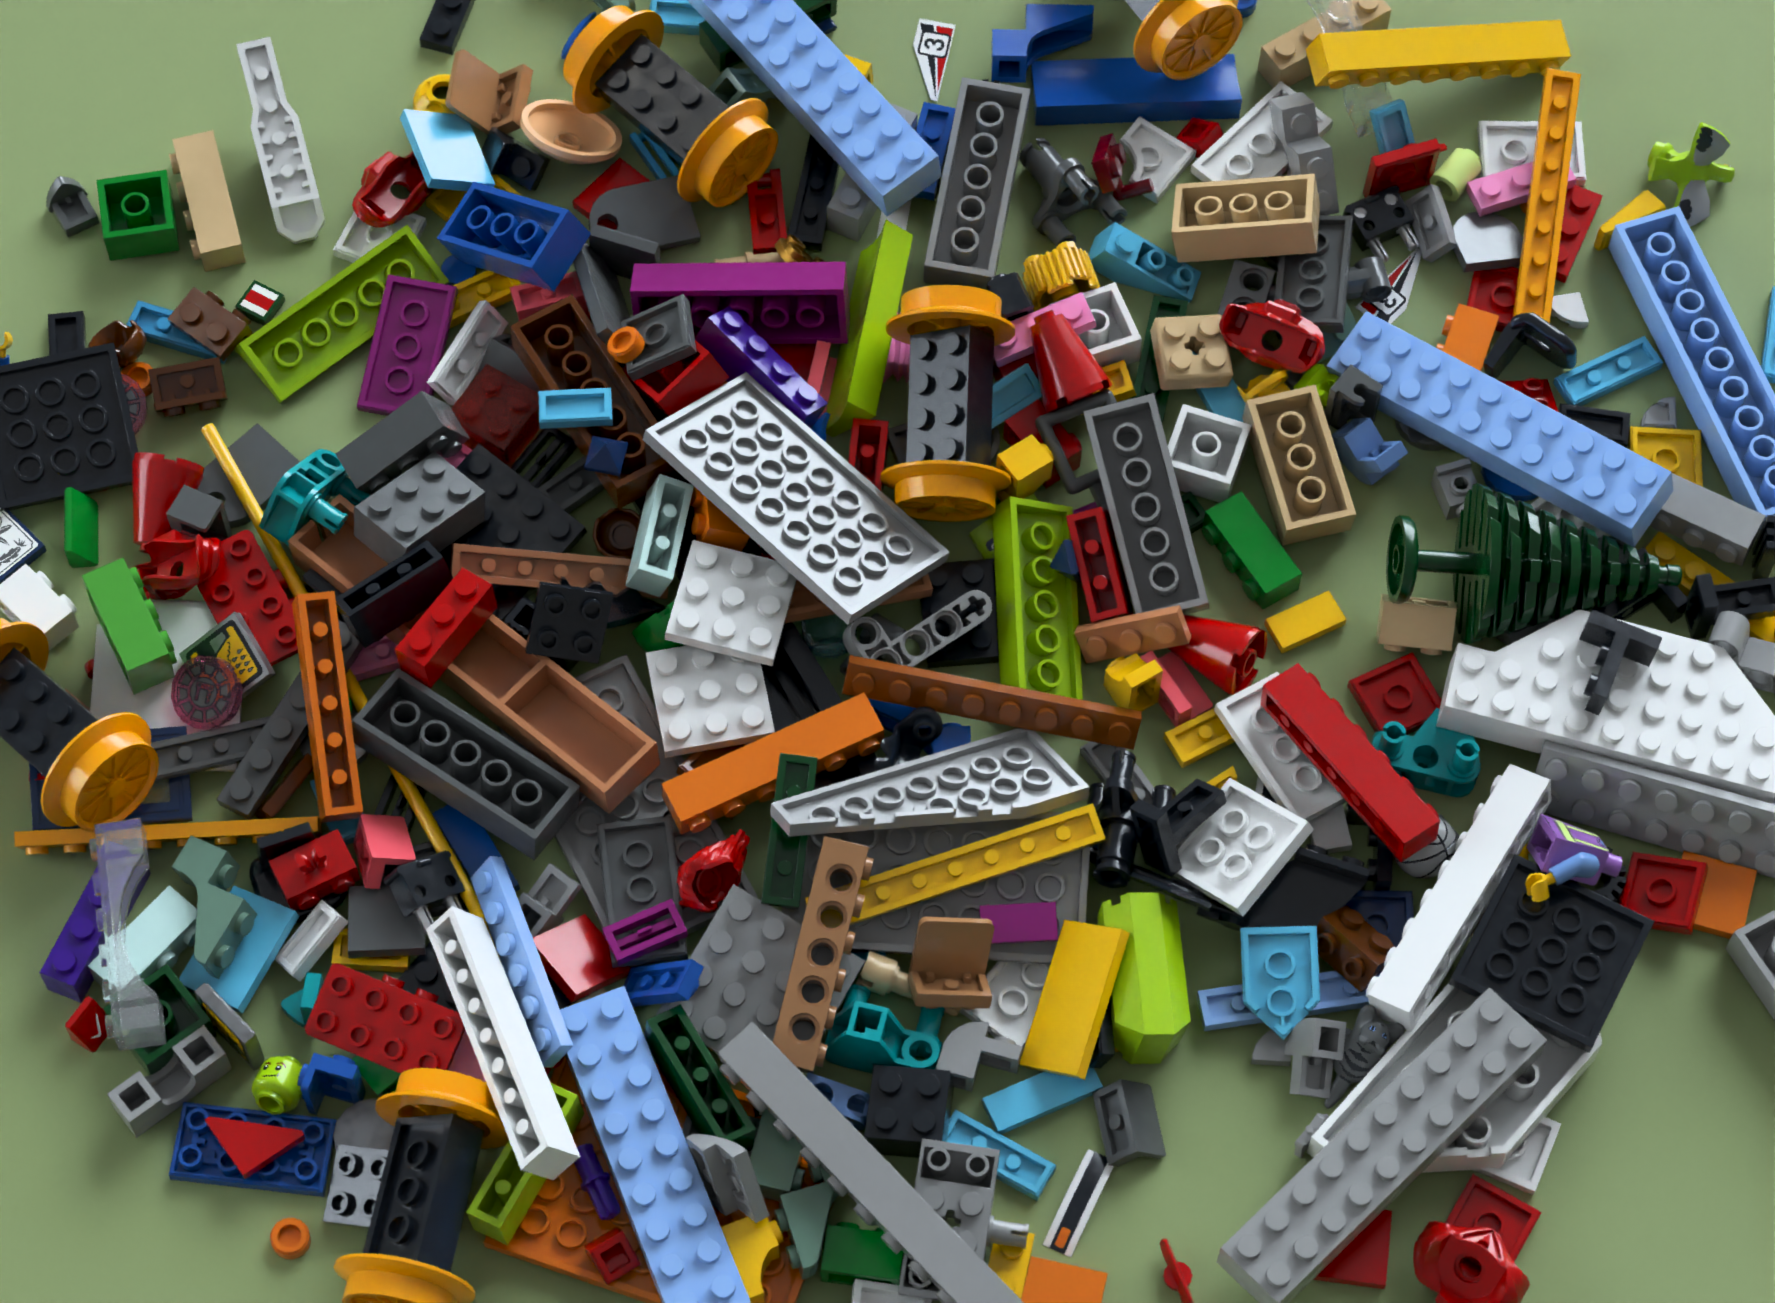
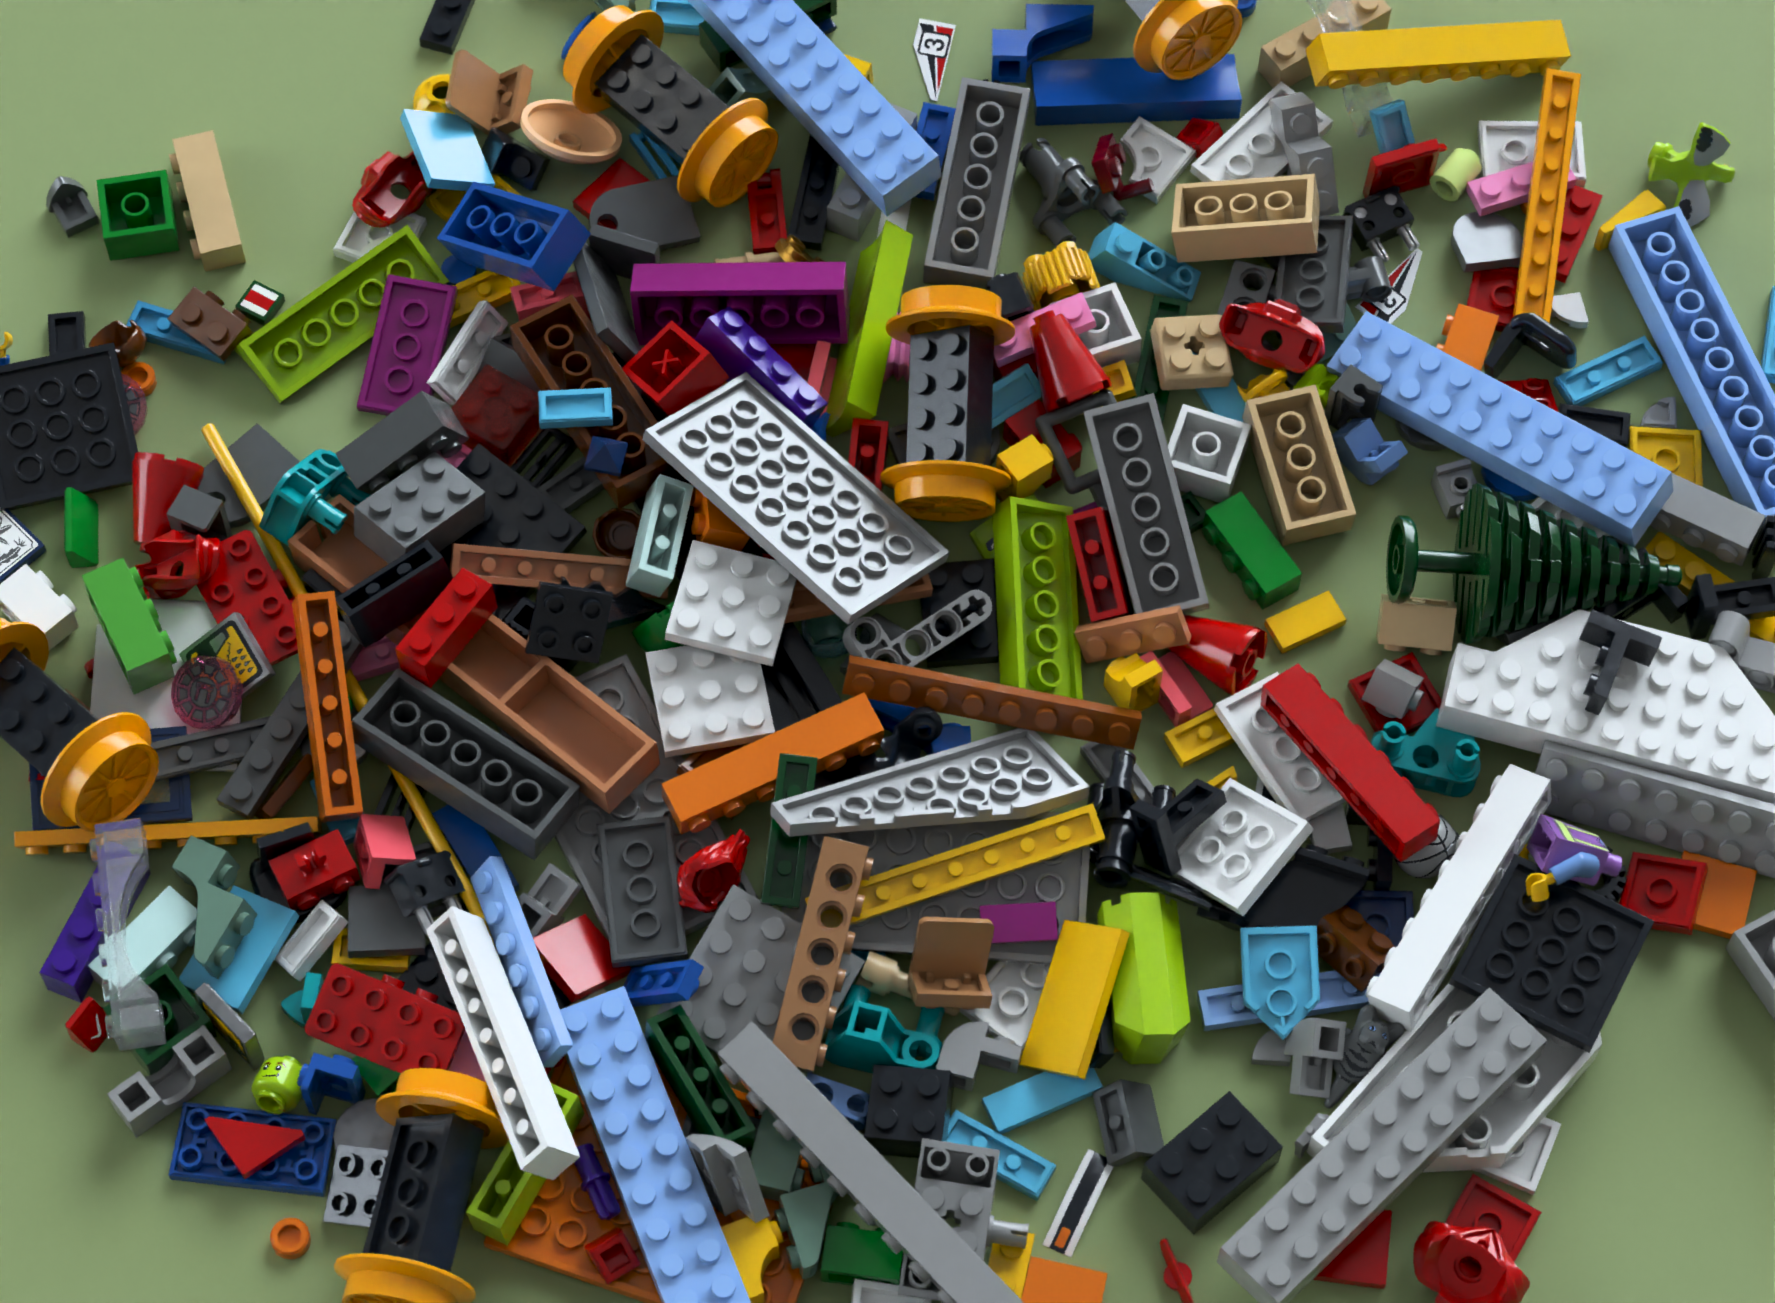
reddish brown bracket [148,357,228,417] -> none
white piece [236,37,325,244] -> none
magenta tile [602,899,688,966] -> none
orange tile [607,326,645,363] -> none
dark grey tile [620,294,697,381] -> none
dark blue slope [1049,539,1081,583] -> none
light grey plate [1405,184,1457,263] -> none
none -> black brick [1141,1091,1283,1235]
none -> light grey brick [1362,658,1424,719]

